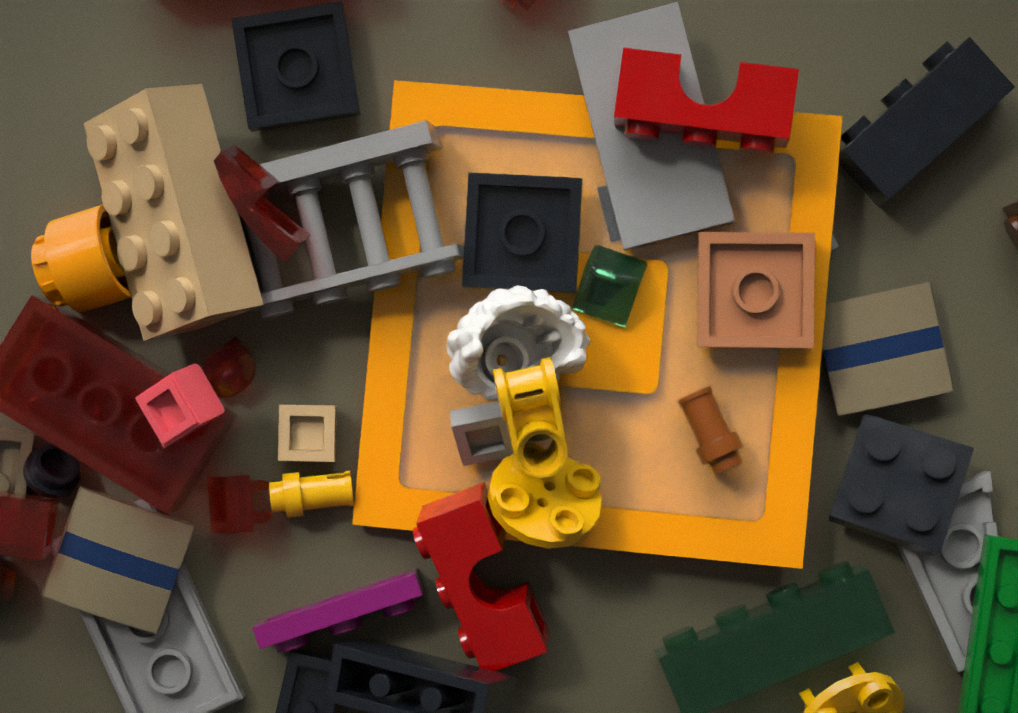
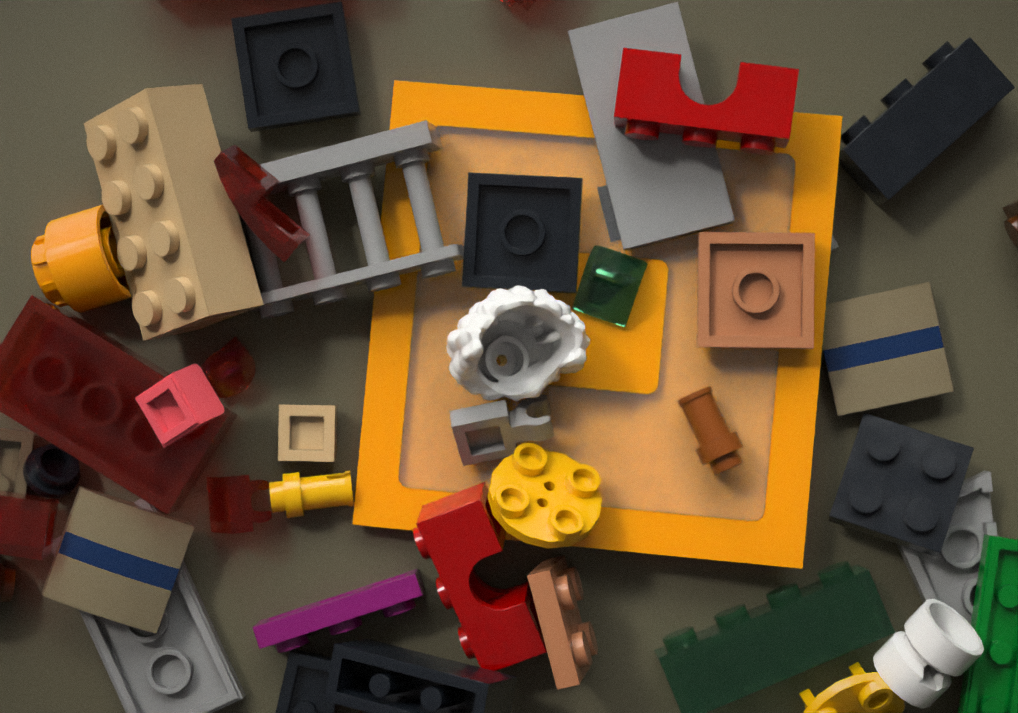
yellow piece [492,357,568,478] -> none
none -> nougat plate [527,555,598,690]
none -> white wheel [873,599,984,709]

